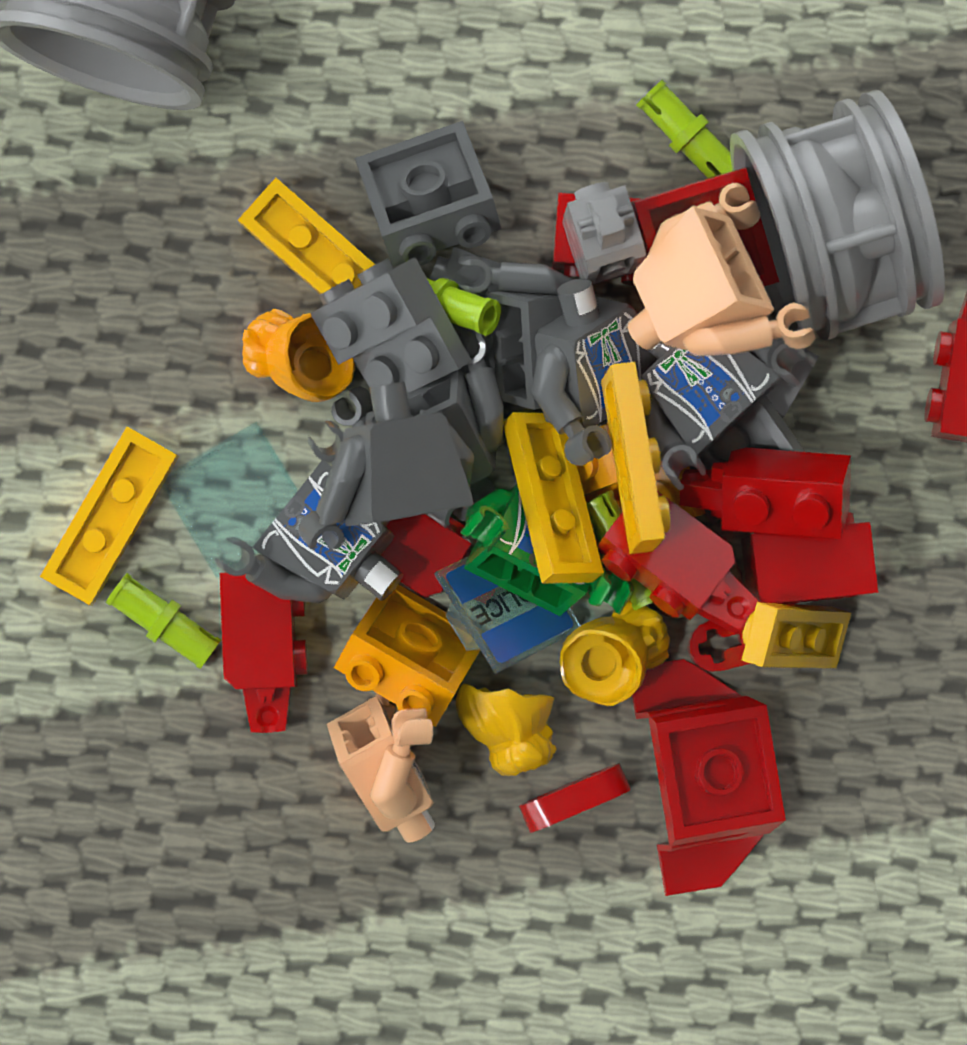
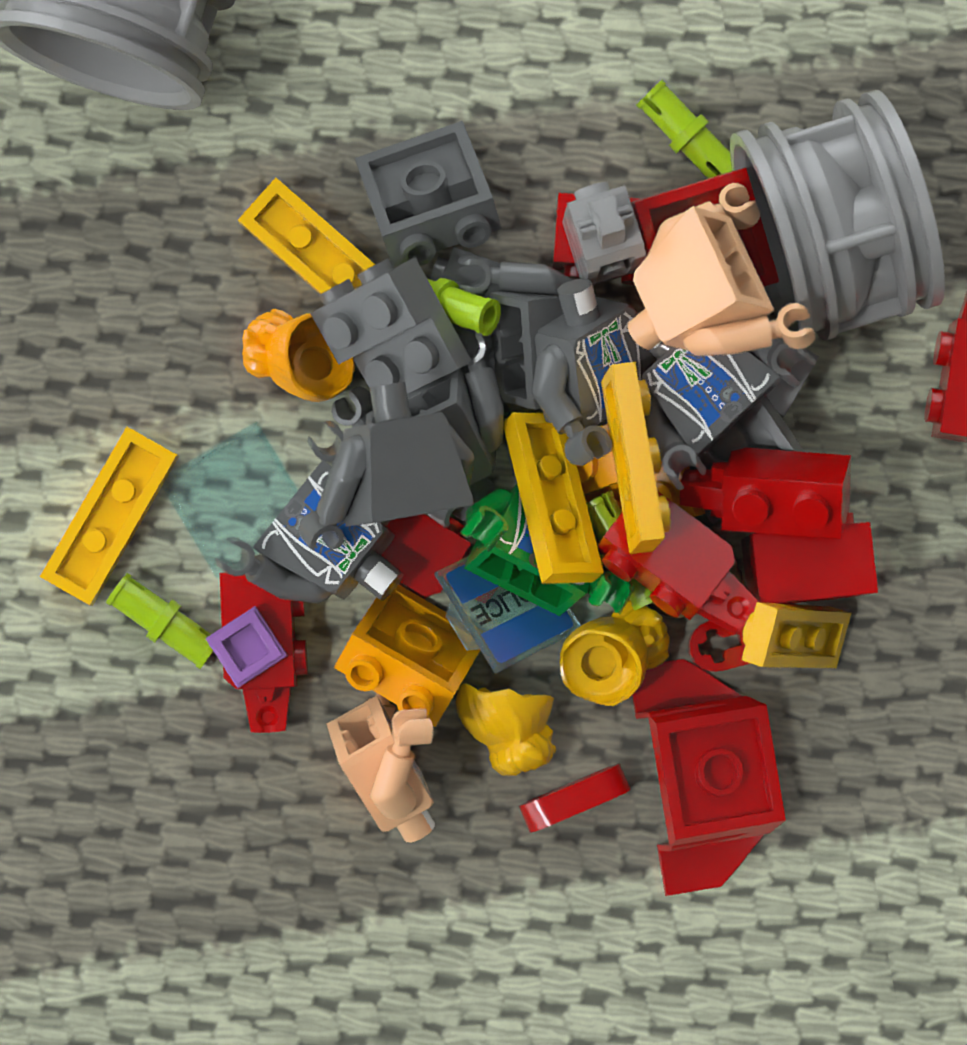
none -> medium lavender tile [206,606,288,688]

